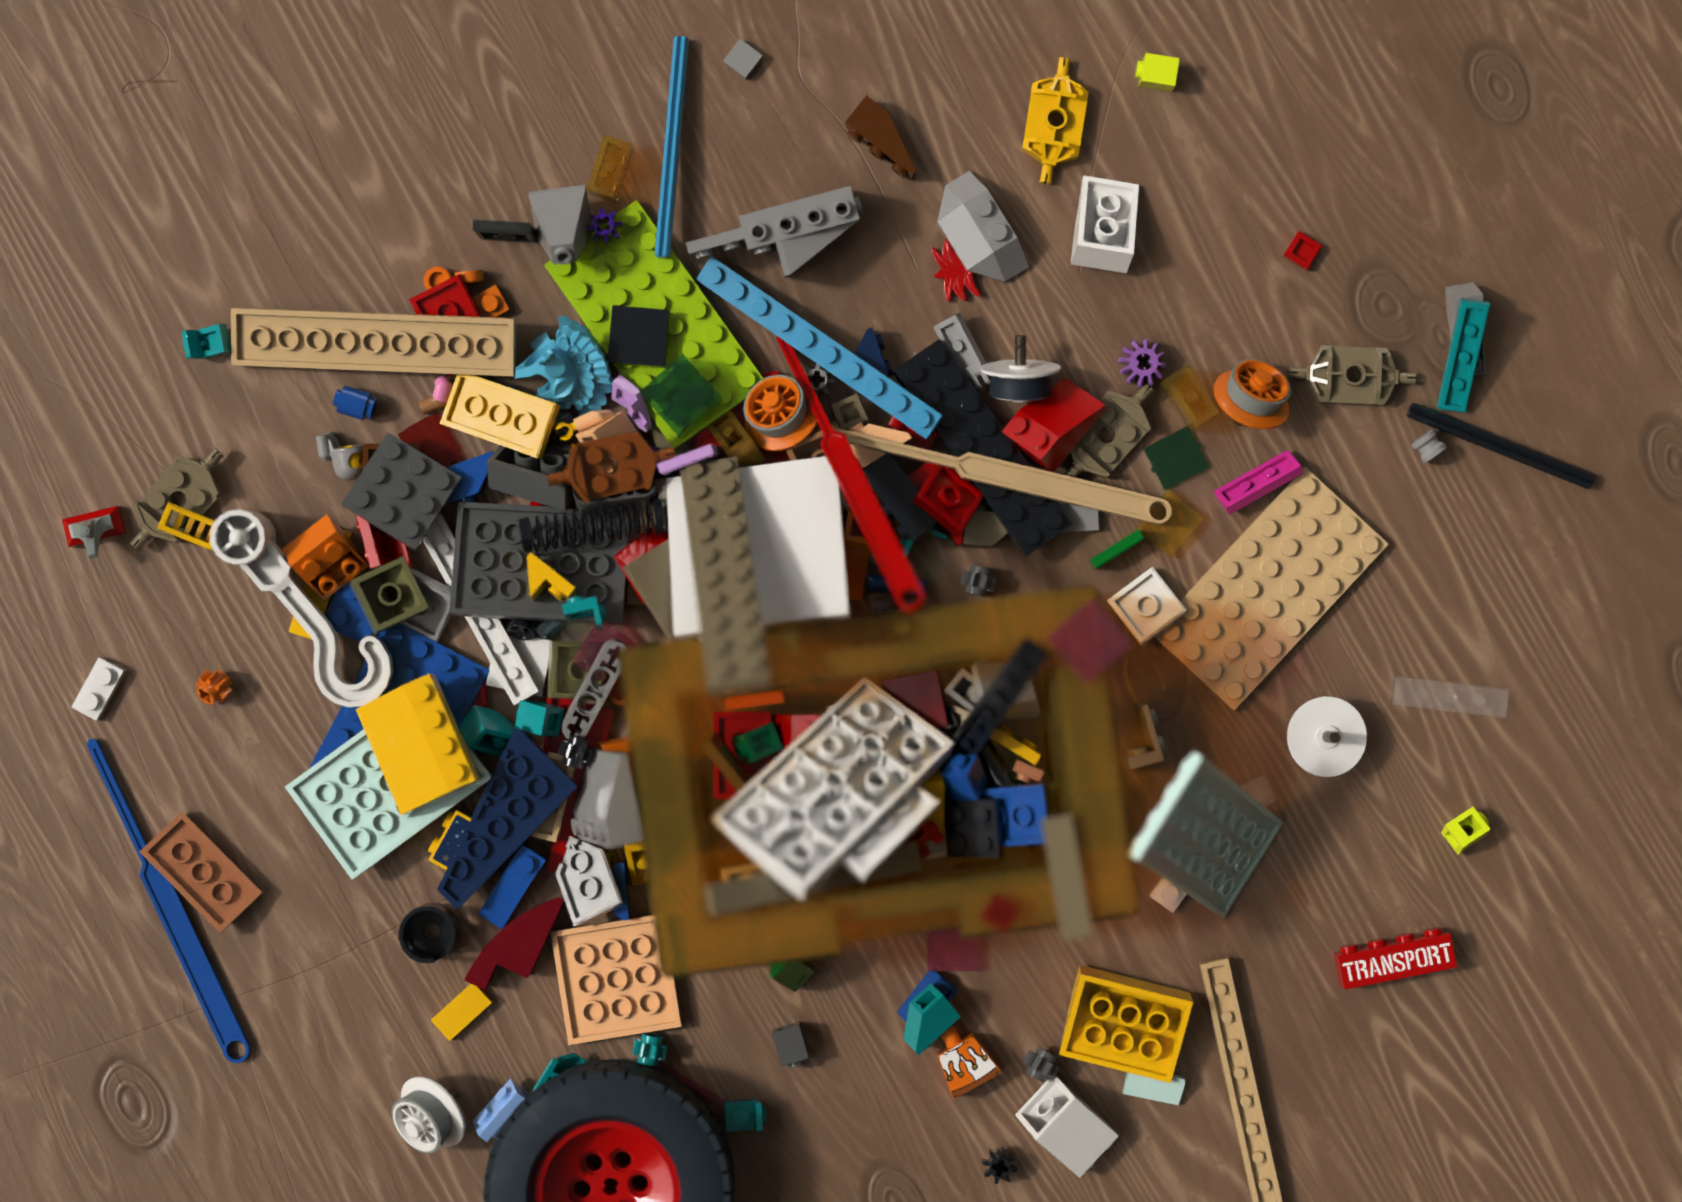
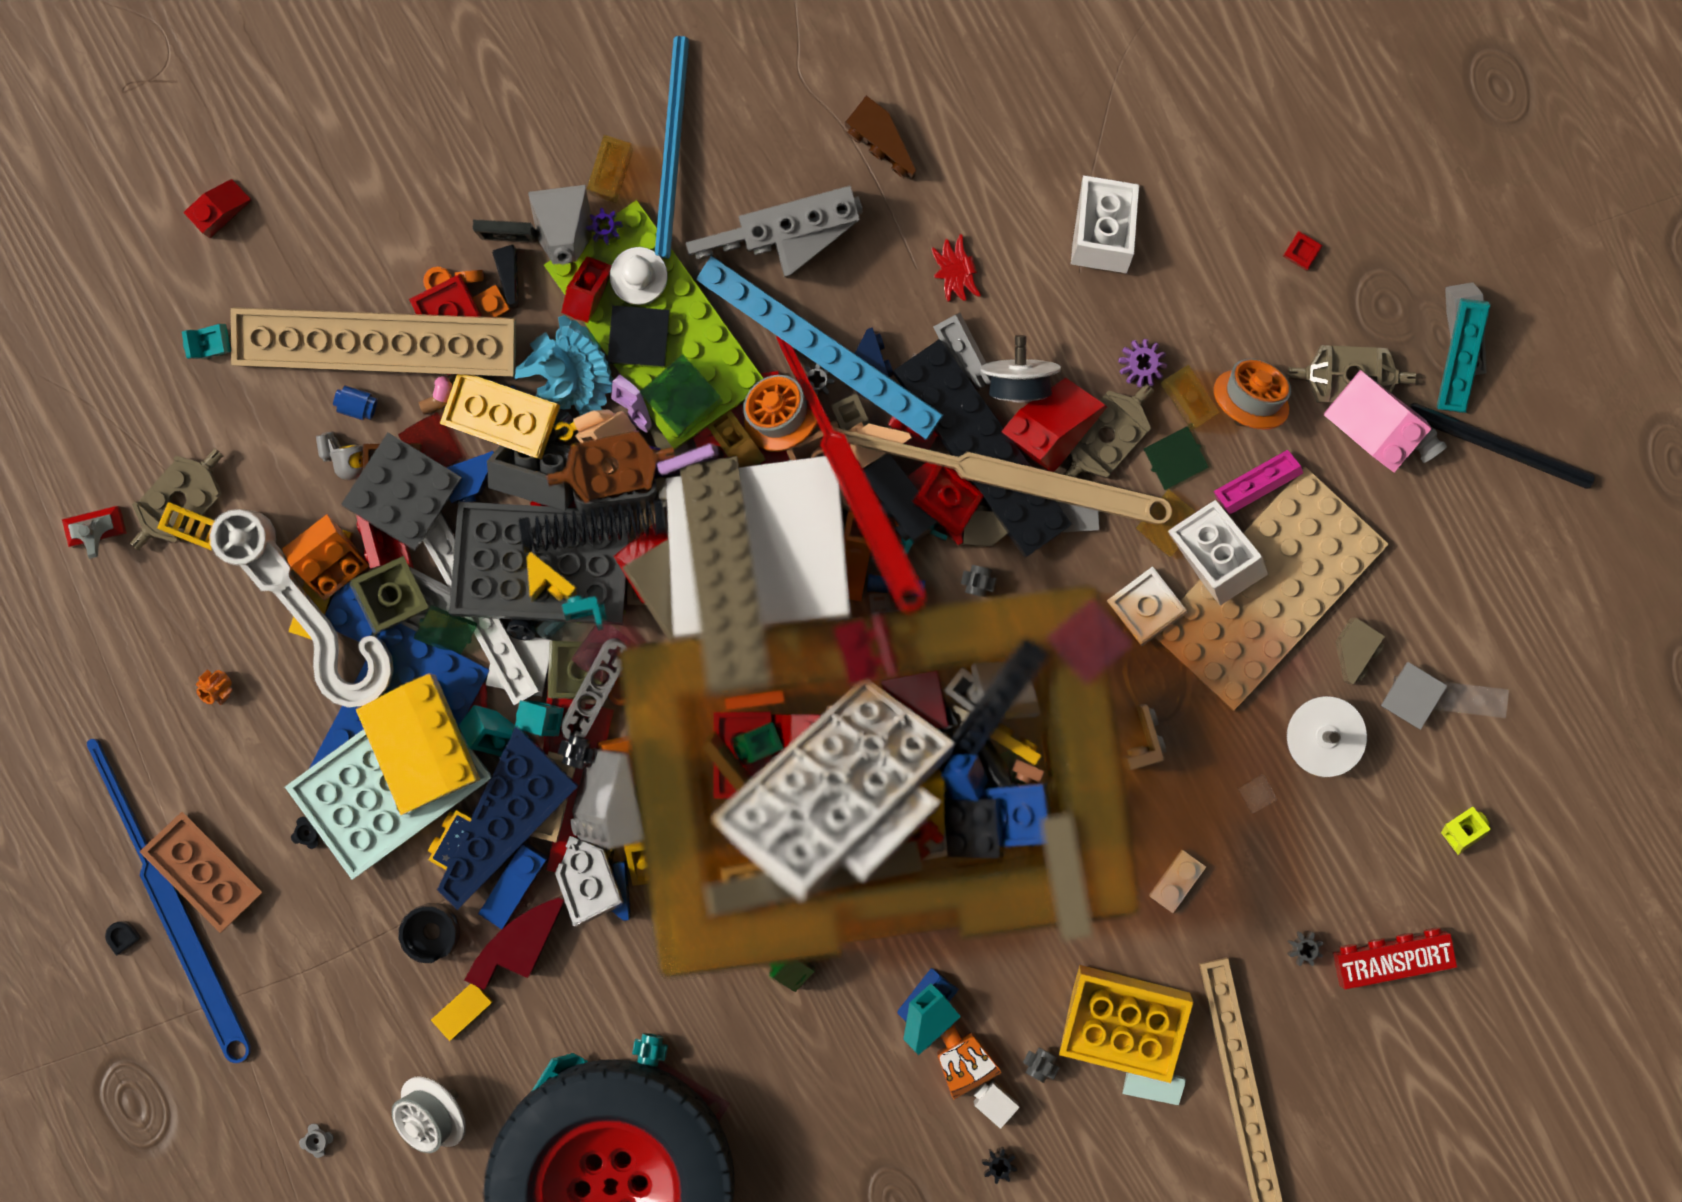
white plate [72,657,126,721] -> none
light blue bracket [472,1078,529,1142] -> none
light nougat plate [550,913,682,1045] -> none
light grey tile [723,39,763,80] -> none
teal bracket [723,1098,767,1132] -> none
dark grey brick [772,1021,809,1069] -> none
clear pink piece [927,925,979,971] -> none
light grey wedge [937,171,1029,282] -> none
clear red plate [979,891,1021,934] -> none
white slope [1015,1076,1119,1178] -> none
yellow plate [1022,57,1089,184] -> none
green tile [1088,529,1144,569] -> none
light aqua plate [1129,752,1284,918] -> none
neon yellow brick [1135,53,1180,92] -> none
none -> black tile [105,921,142,956]
none -> red slope [183,179,252,238]
none -> black plate [291,816,319,849]
none -> light grey plate [299,1123,333,1158]
none -> clear green piece [413,605,478,655]
none -> black slope [492,244,519,308]
none -> red slope [561,256,612,323]
none -> white plate [610,247,668,305]
none -> dark red plate [834,615,899,687]
none -> white brick [973,1080,1019,1129]
none -> white slope [1168,500,1268,606]
none -> dark grey gear [1287,931,1323,966]
none -> bright pink slope [1324,370,1432,472]
none -> dark tan slope [1335,618,1385,684]
none -> light grey piece [1380,662,1447,730]

